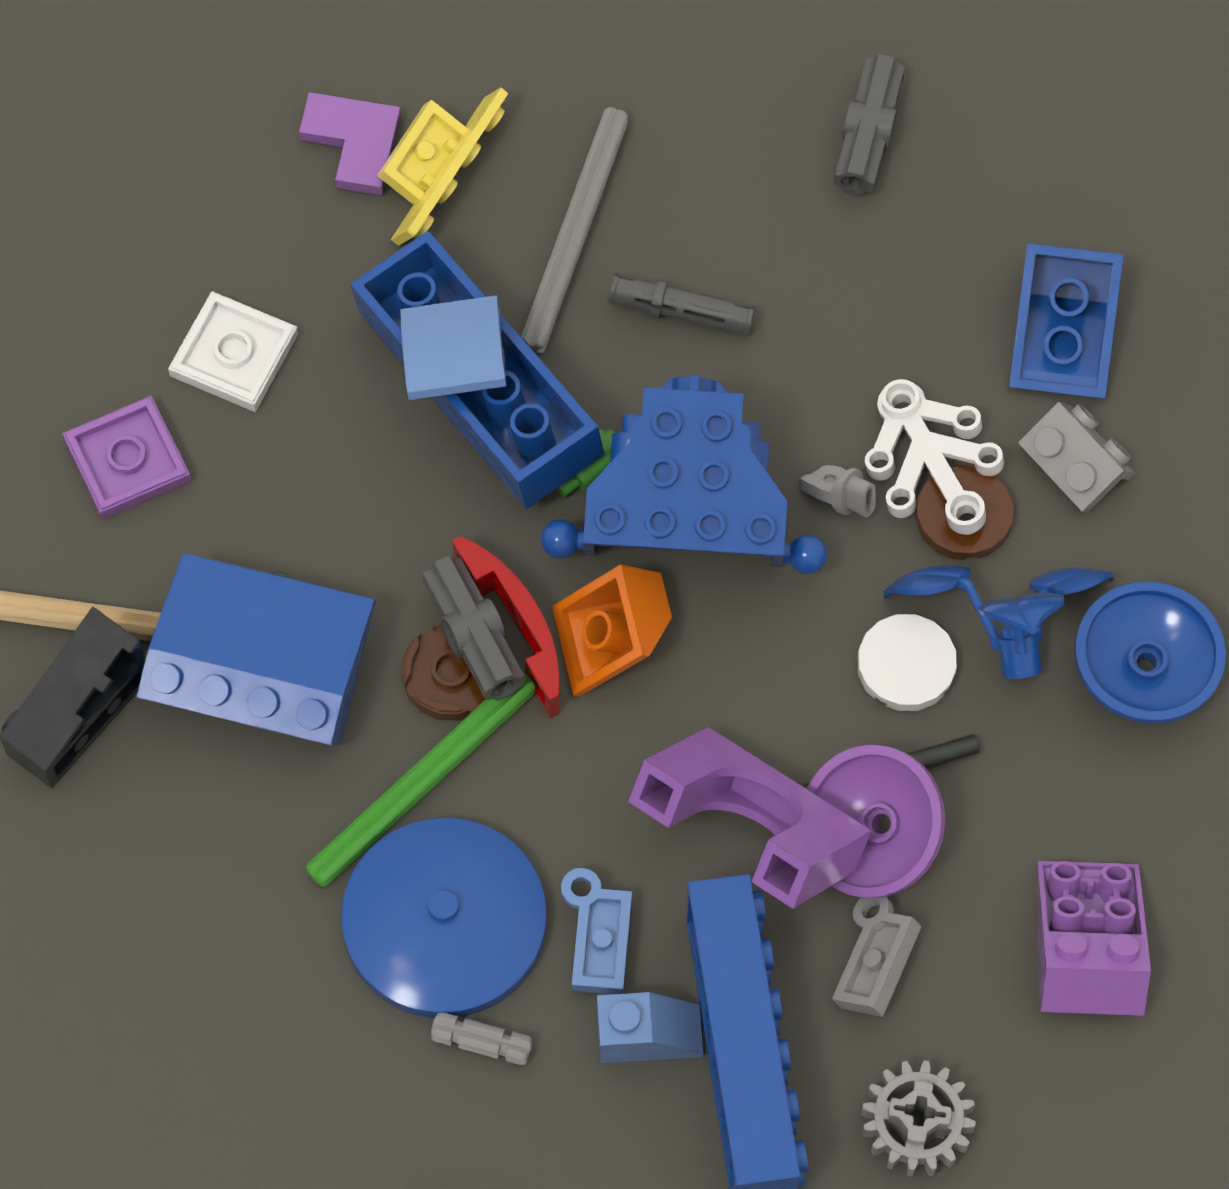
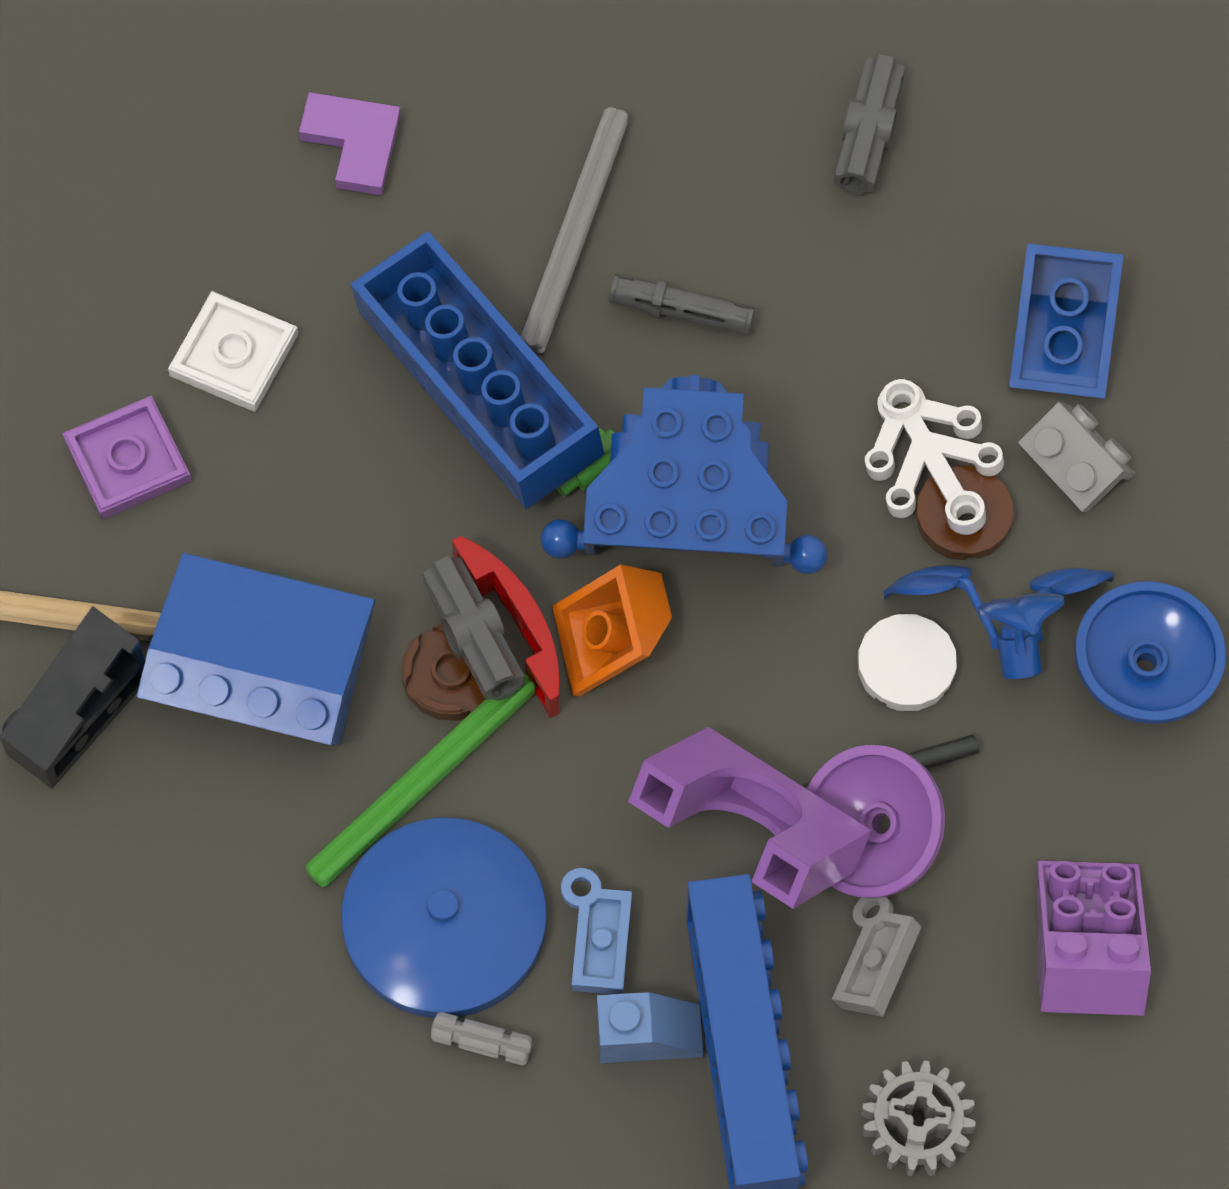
light yellow bracket [377,87,508,246] -> none
medium blue slope [400,295,506,400] -> none
light grey piece [800,465,876,517] -> none

